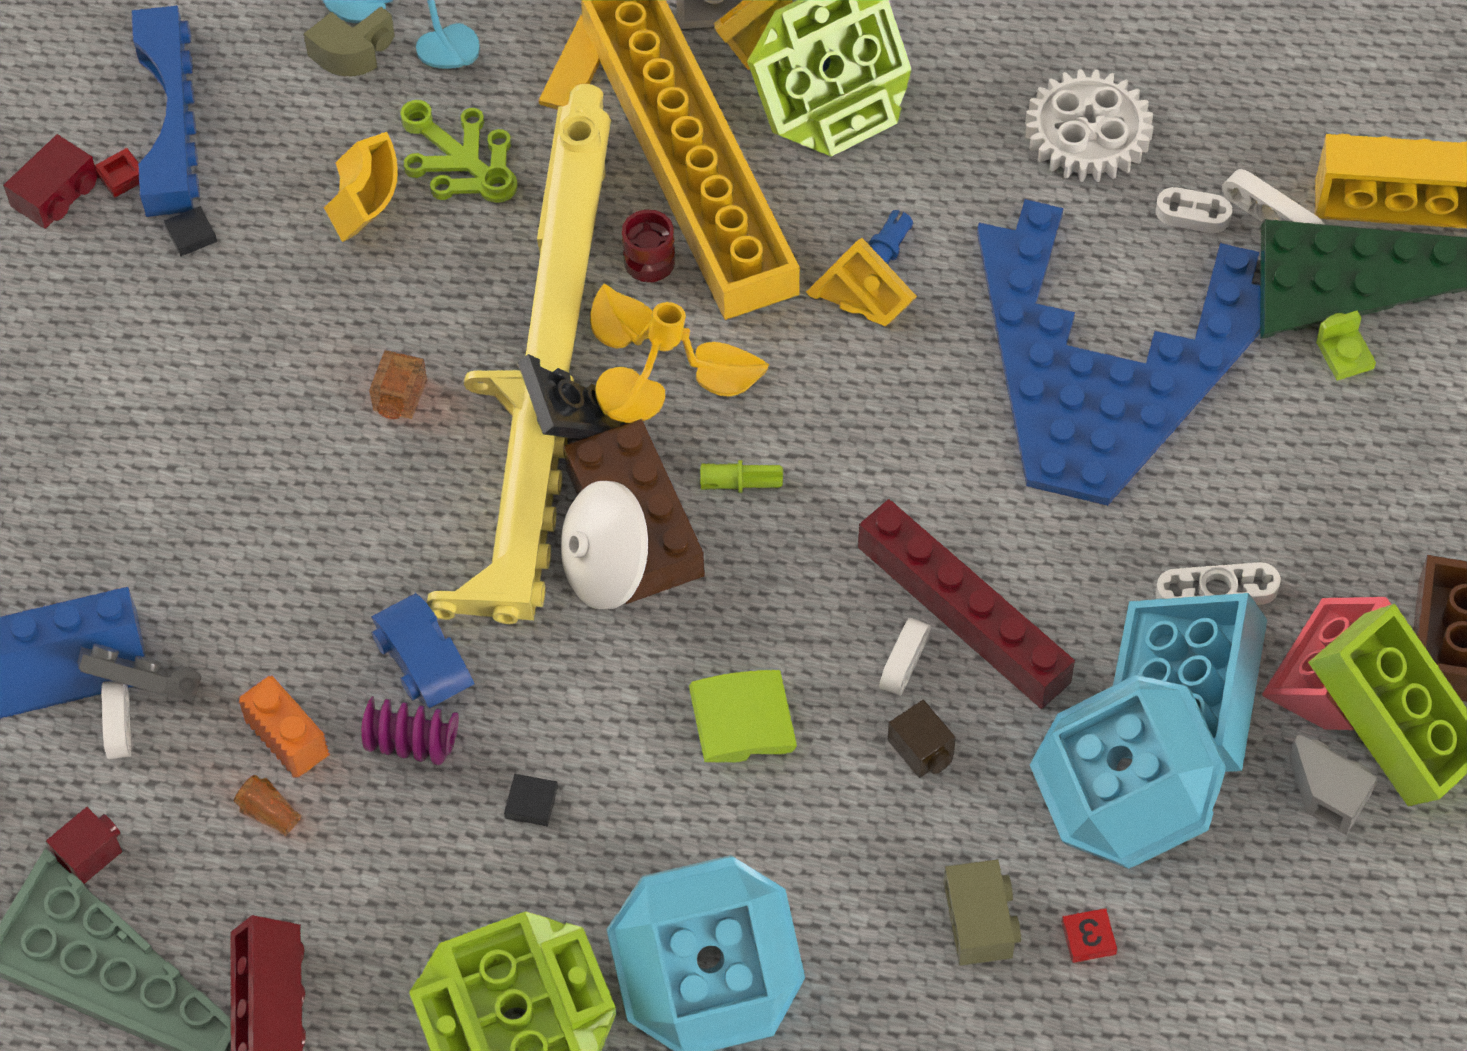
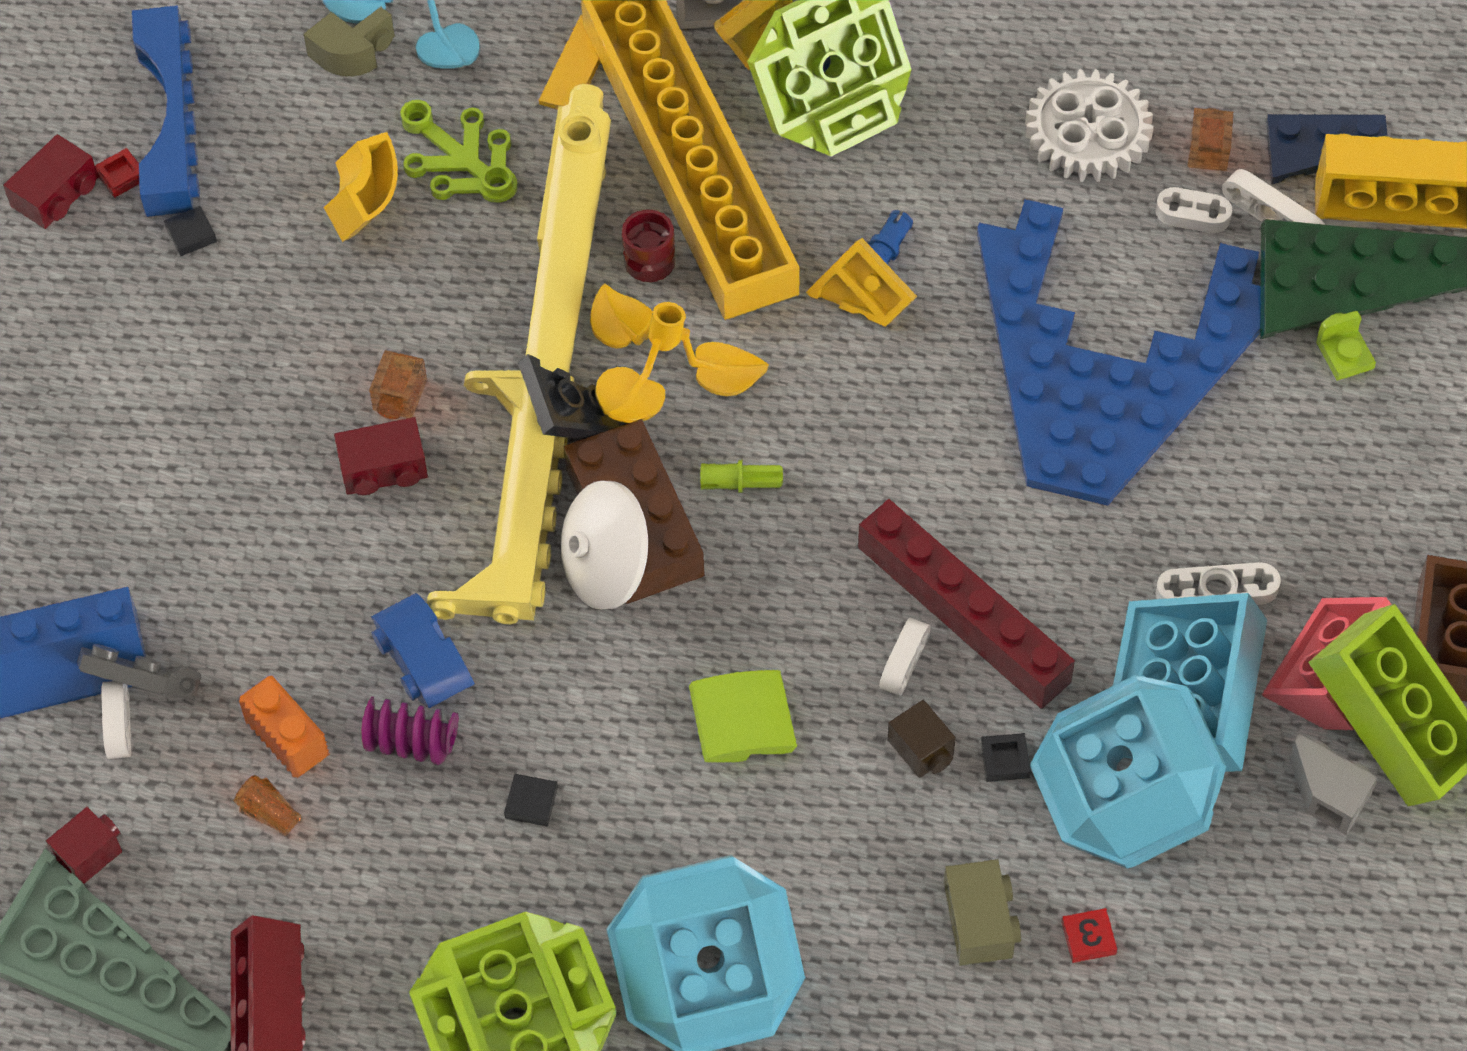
none -> dark red brick [334,417,428,496]
none -> black tile [981,733,1031,782]
none -> clear orange brick [1187,108,1234,171]
none -> dark blue wing [1266,114,1388,185]

